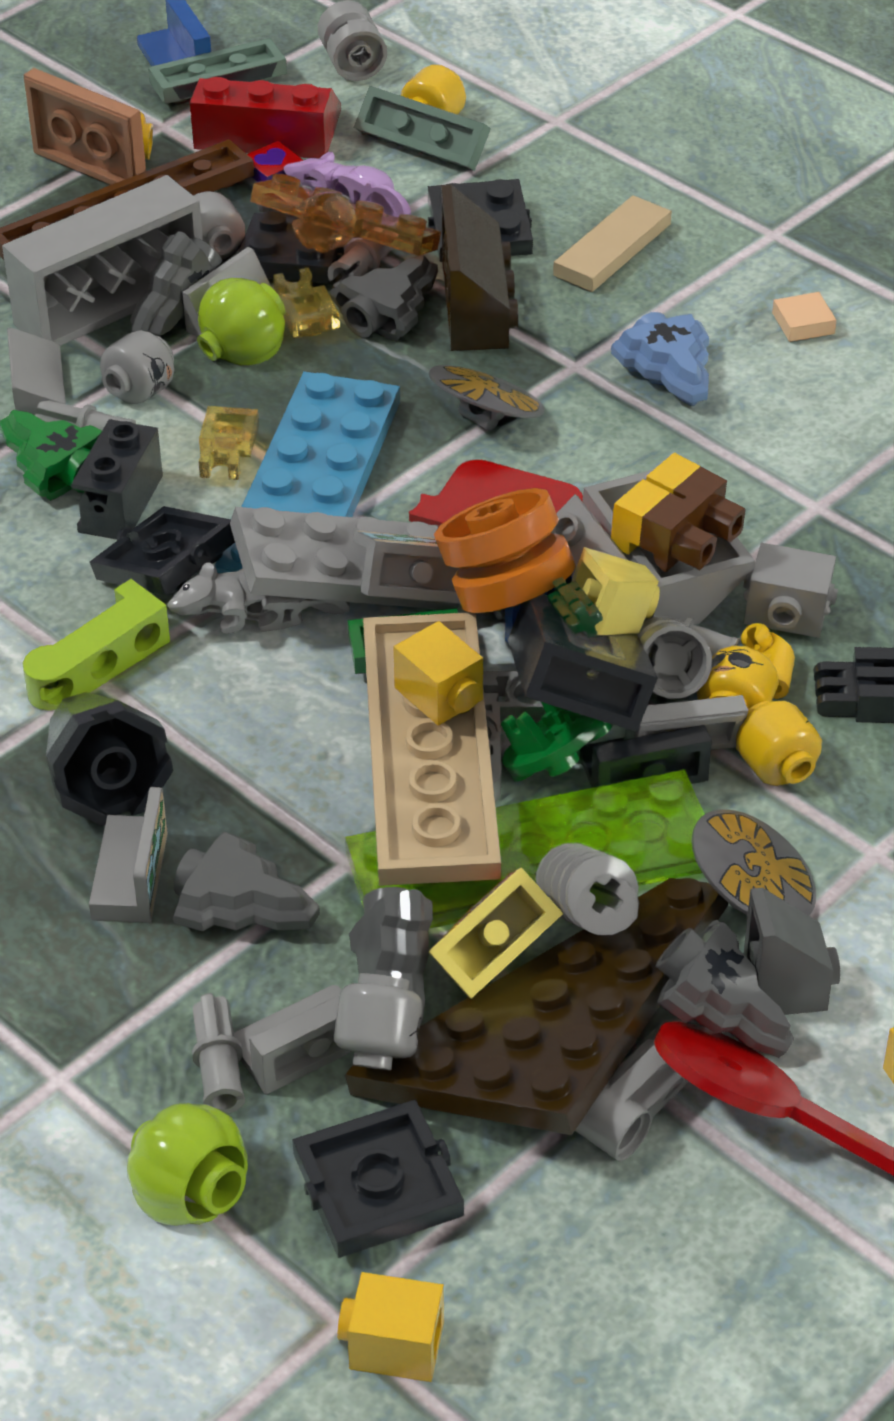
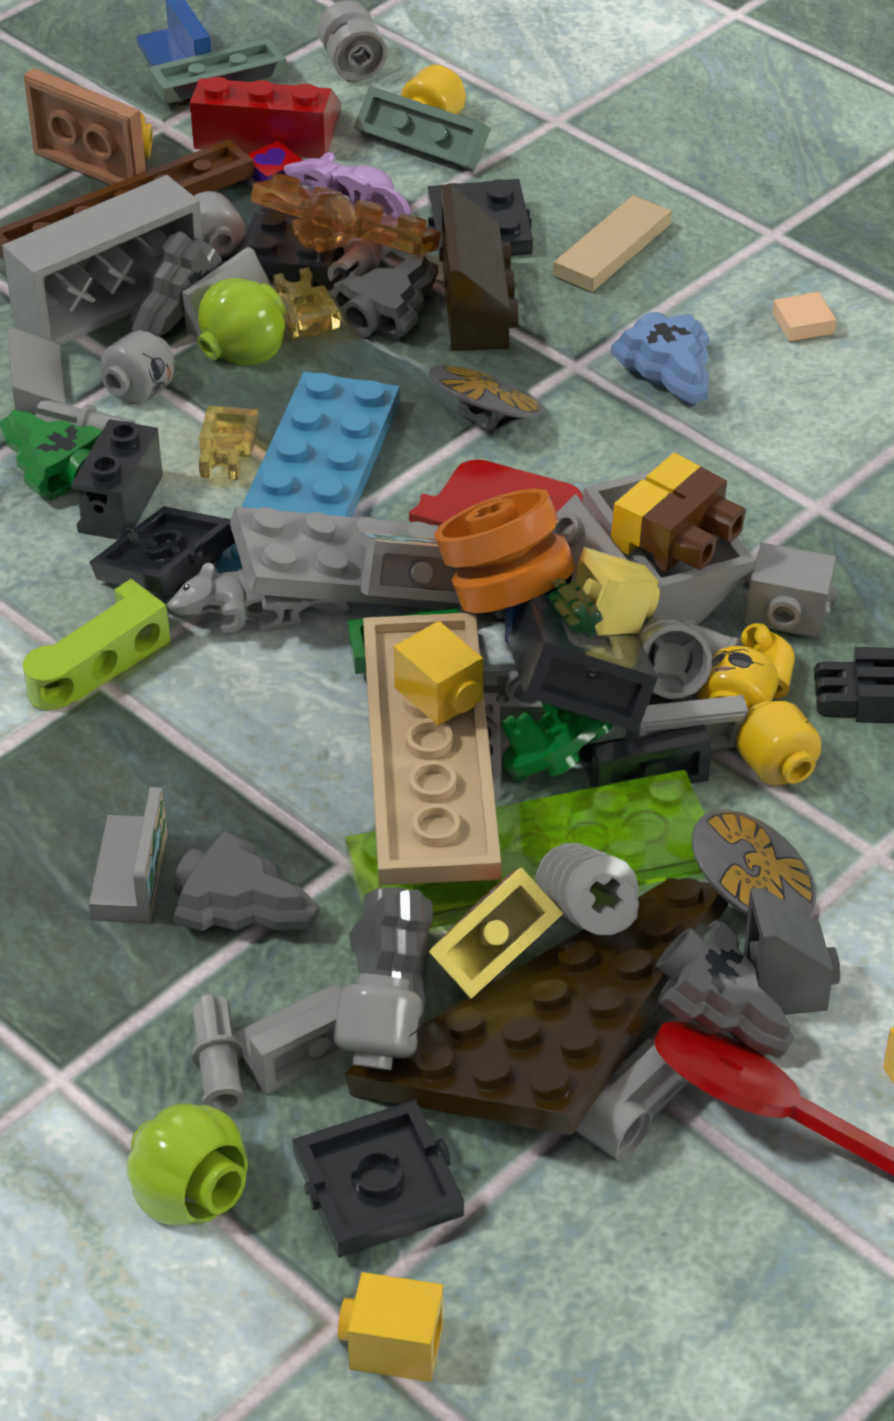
black cone [46,692,174,826] -> none

